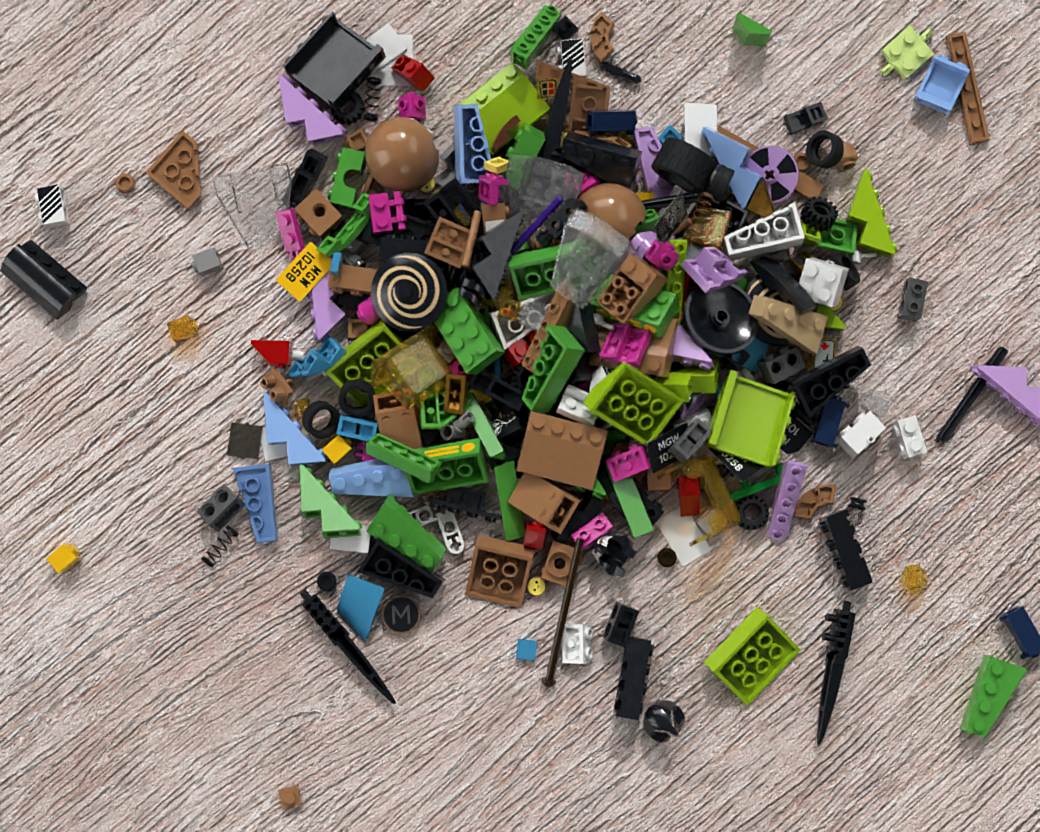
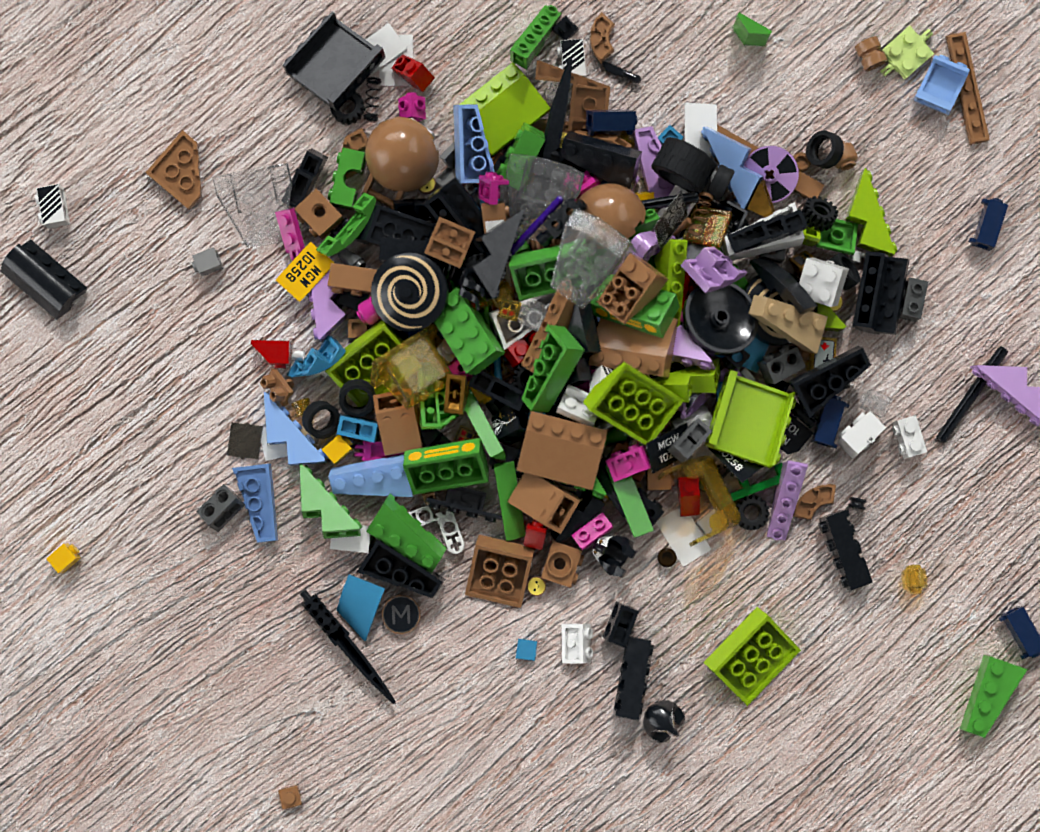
medium nougat tile [115,173,136,193] -> none
clear yellow brick [167,315,199,343] -> none
black piece [201,525,239,568] -> none
lavender slope [278,74,347,145] -> none
black tile [317,571,337,591] -> none
dark azure tile [330,252,343,276] -> none
bright green slope [366,433,442,483] -> none
dark pink plate [368,191,407,234] -> none
light grey pin [440,411,475,440] -> none
clear yellow tile [454,203,472,226] -> none
medium nougat bar [461,210,482,268] -> none
light yellow tile [484,157,512,174] -> none
copper slope [491,115,521,152] -> none
clear yellow tile [536,77,557,99] -> none
dark brown bar [541,538,584,687] -> none
white hand [593,313,614,331] -> none
dark pink slope [599,323,652,367] -> none
dark pink brick [645,239,679,272] -> none
black slope [783,102,828,135] -> none
black piece [817,601,856,745] -> none
none -> black slope [727,209,808,254]
none -> black brick [853,251,909,335]
none -> medium nougat wheel [855,36,888,72]
none -> dark blue brick [968,198,1008,251]

